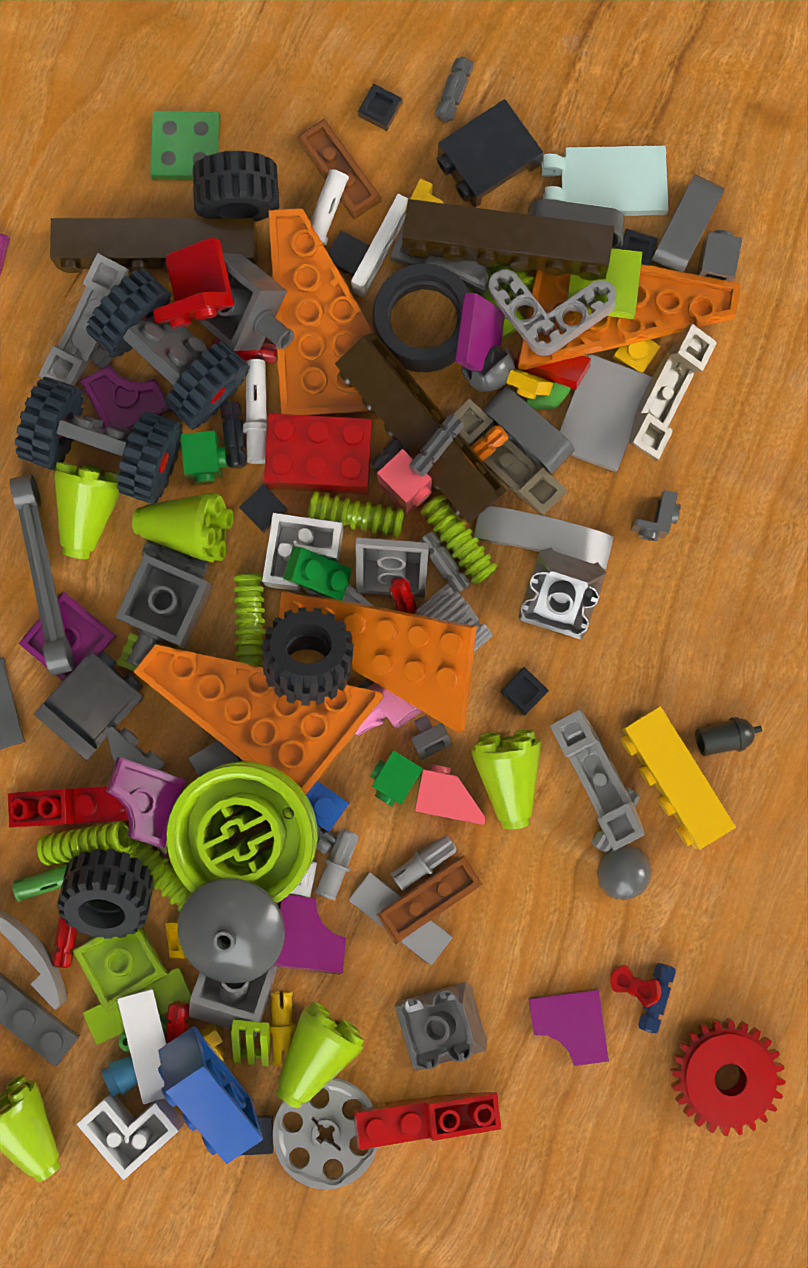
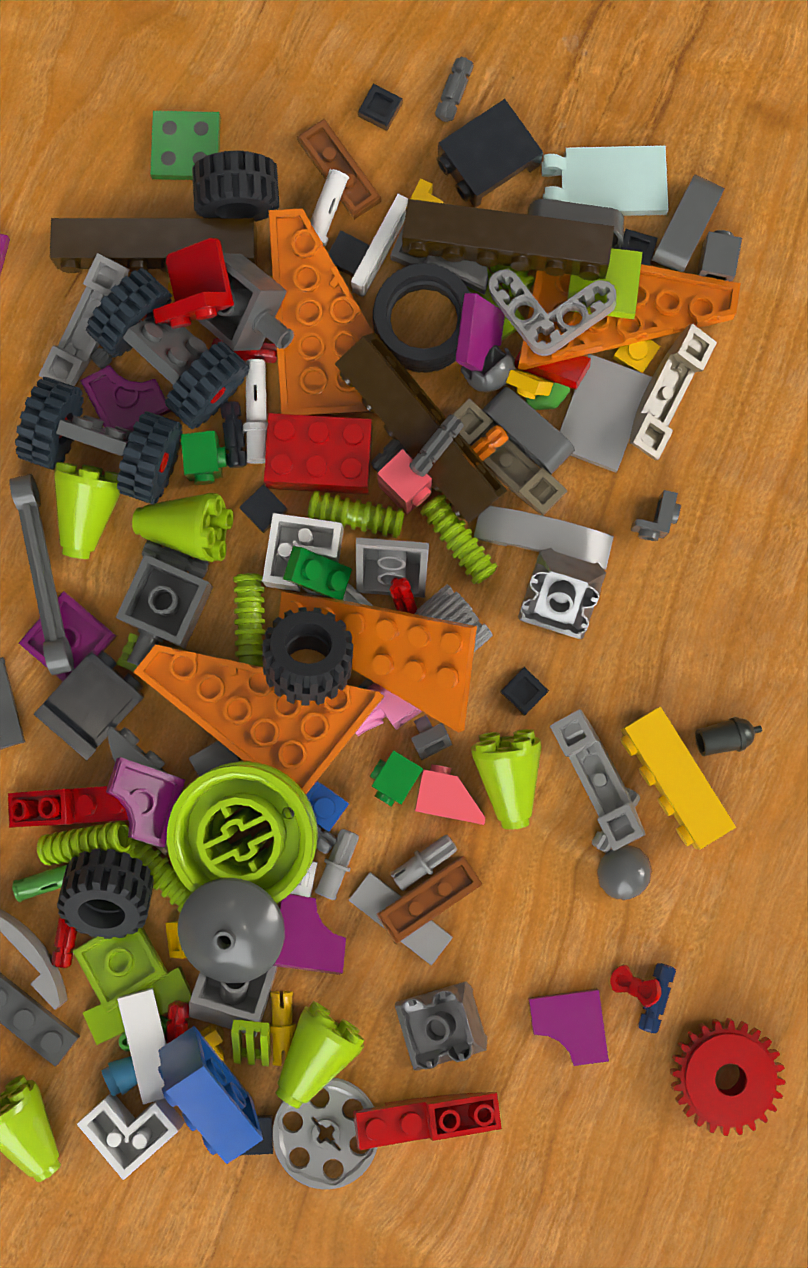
light grey axle [419,531,470,593] -> none

